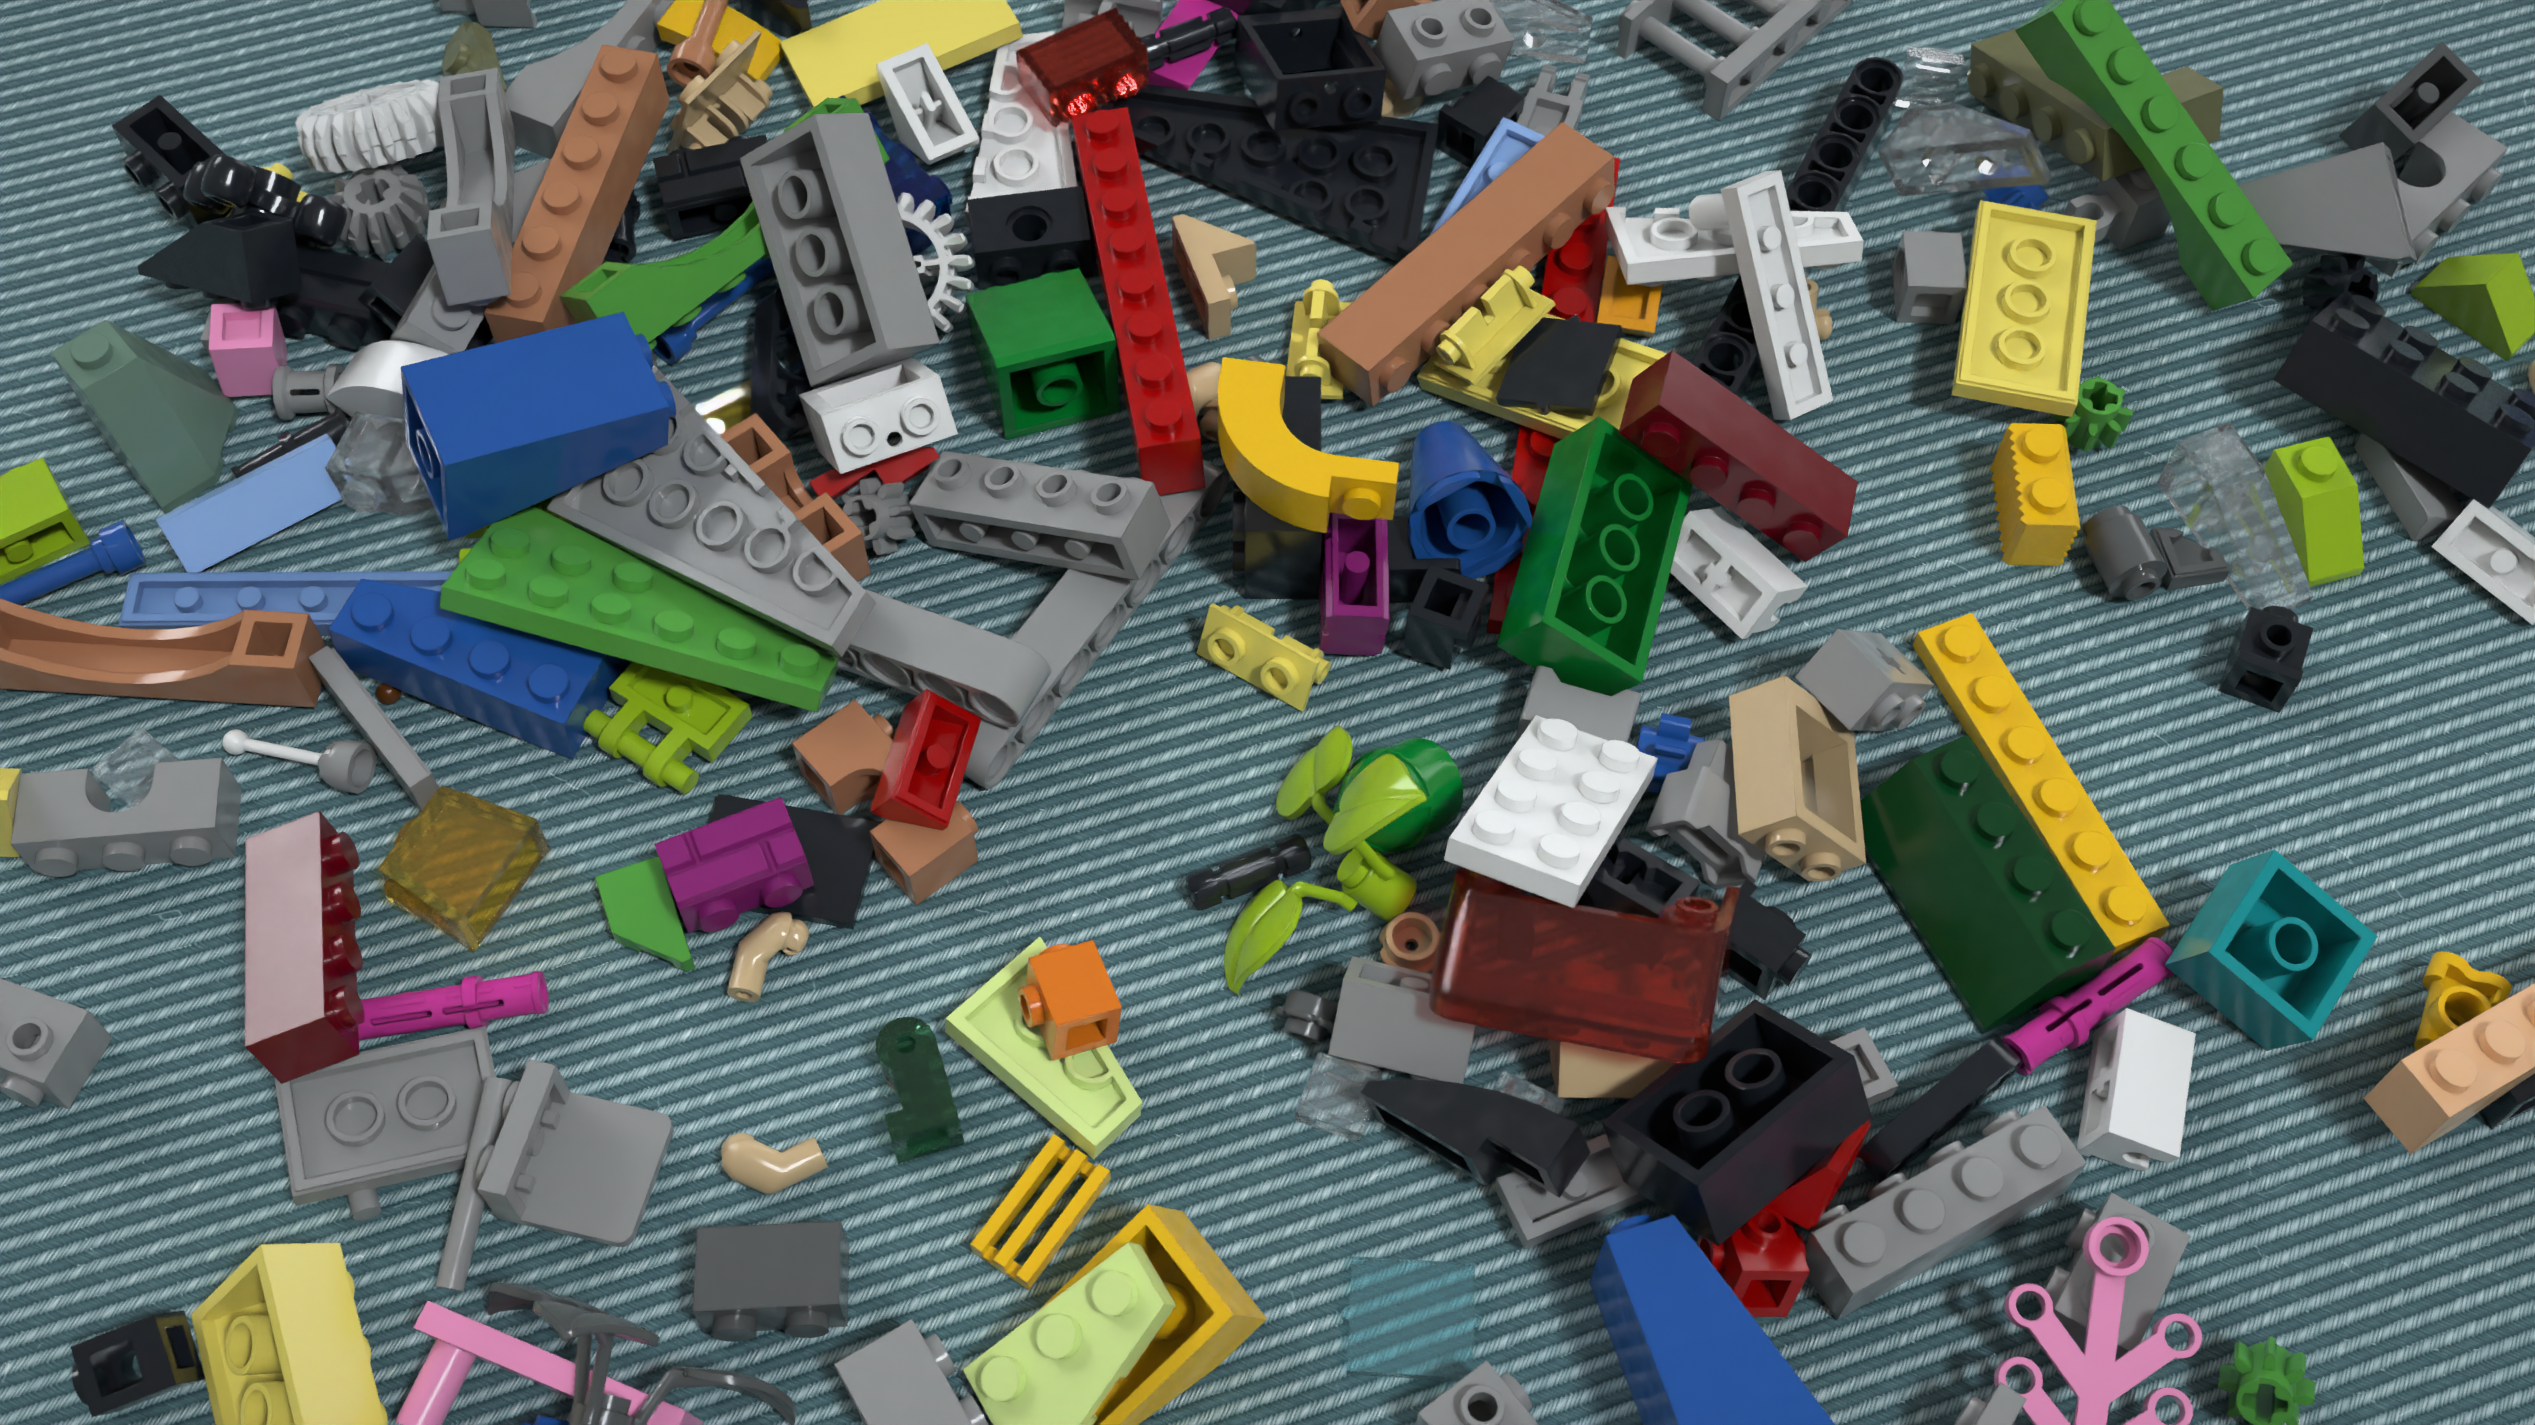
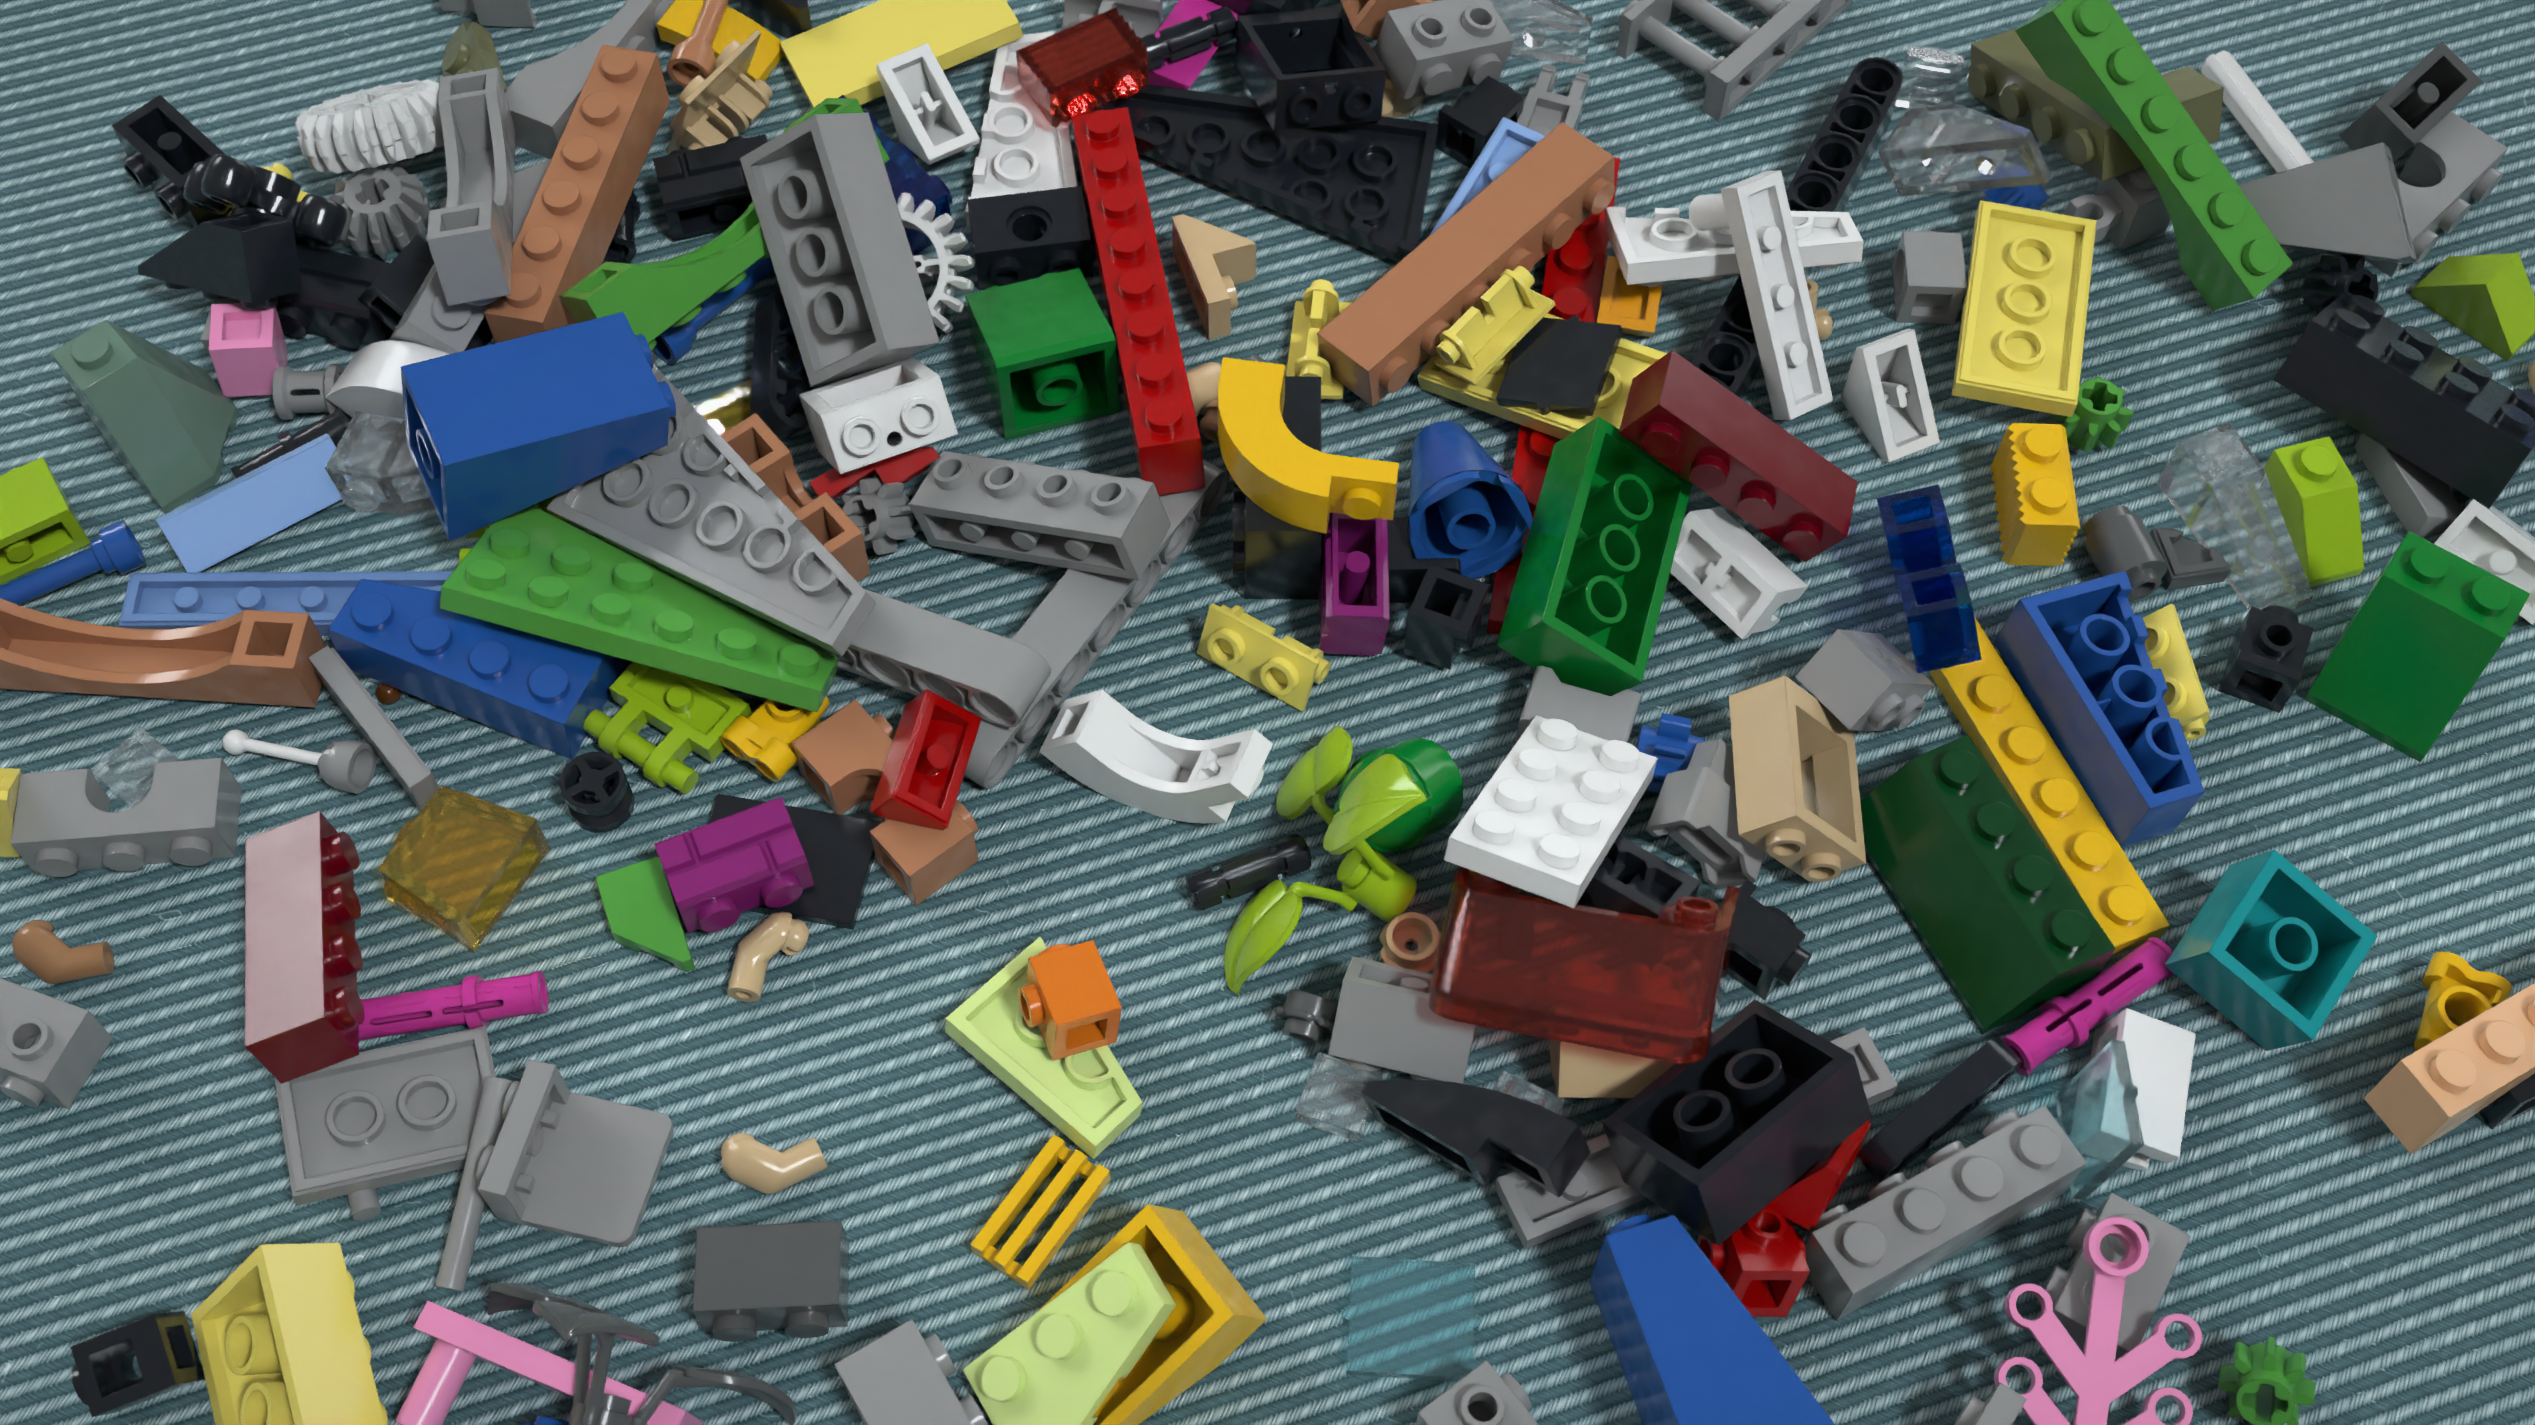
clear green leg [876,1017,965,1164] -> none
none -> medium nougat arm [12,920,114,984]
none -> black wheel [559,752,635,833]
none -> yellow plate [719,696,830,782]
none -> white arch [1039,689,1273,824]
none -> white slope [1840,328,1940,462]
none -> clear blue arch [1877,484,1982,674]
none -> blue wedge [1994,571,2205,848]
none -> clear light blue piece [2055,1040,2144,1200]
none -> light yellow hinge [2143,603,2210,741]
none -> white axle [2201,50,2314,173]
none -> green slope [2304,531,2530,762]

